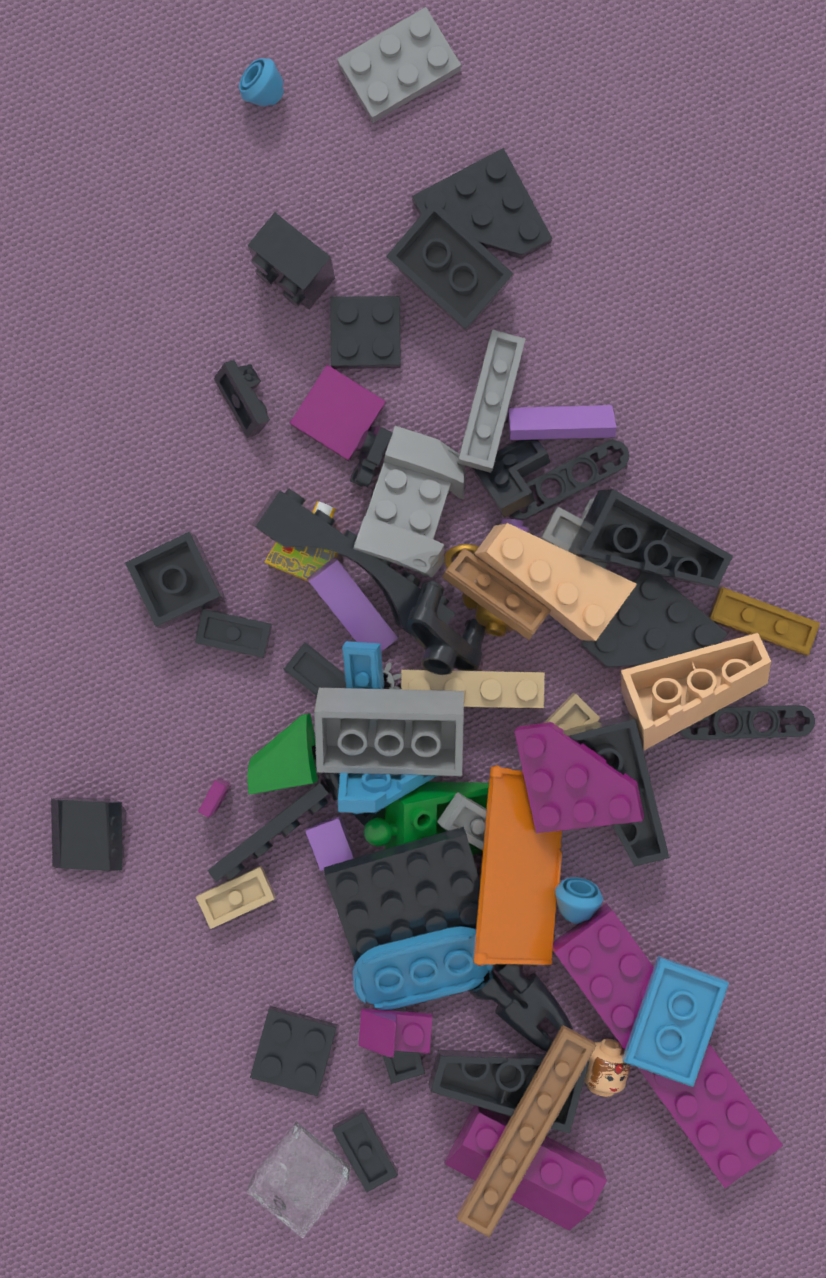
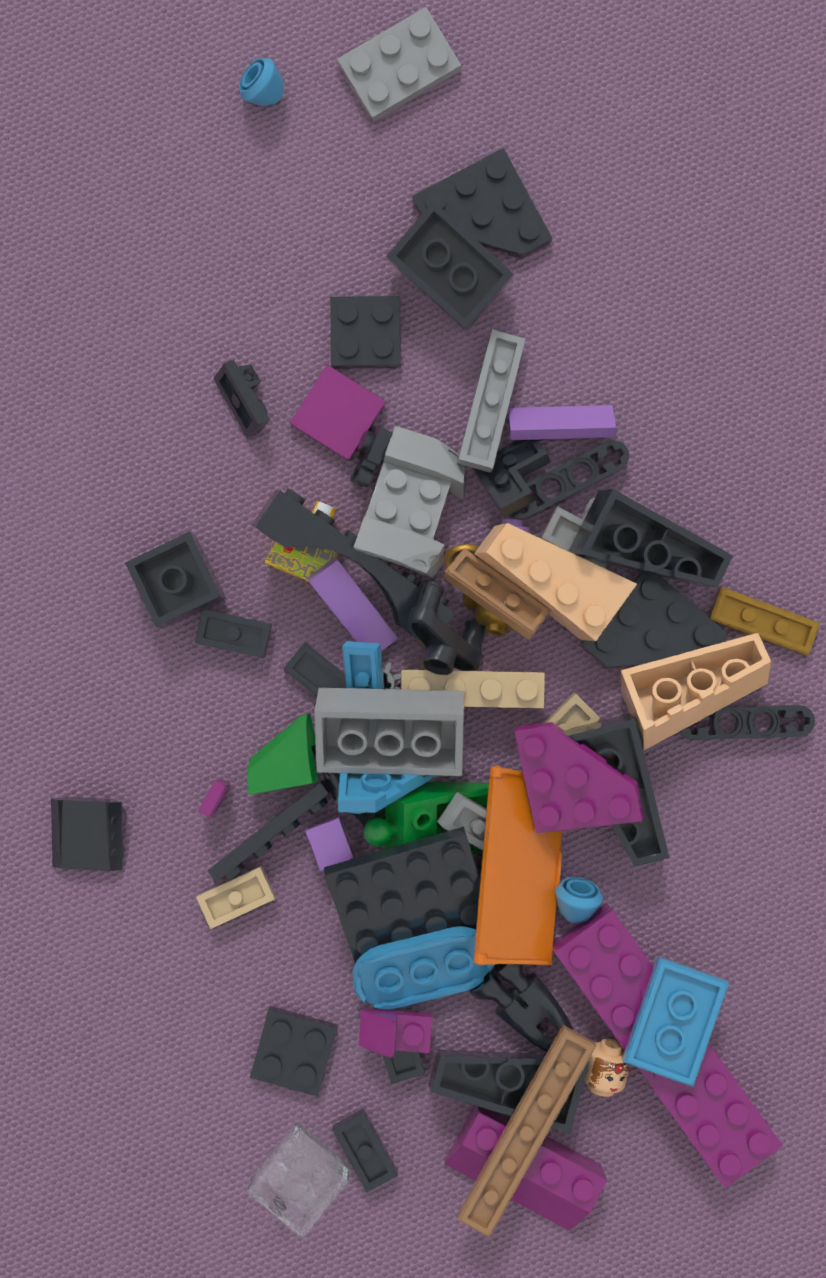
black brick [247,212,335,310] -> none

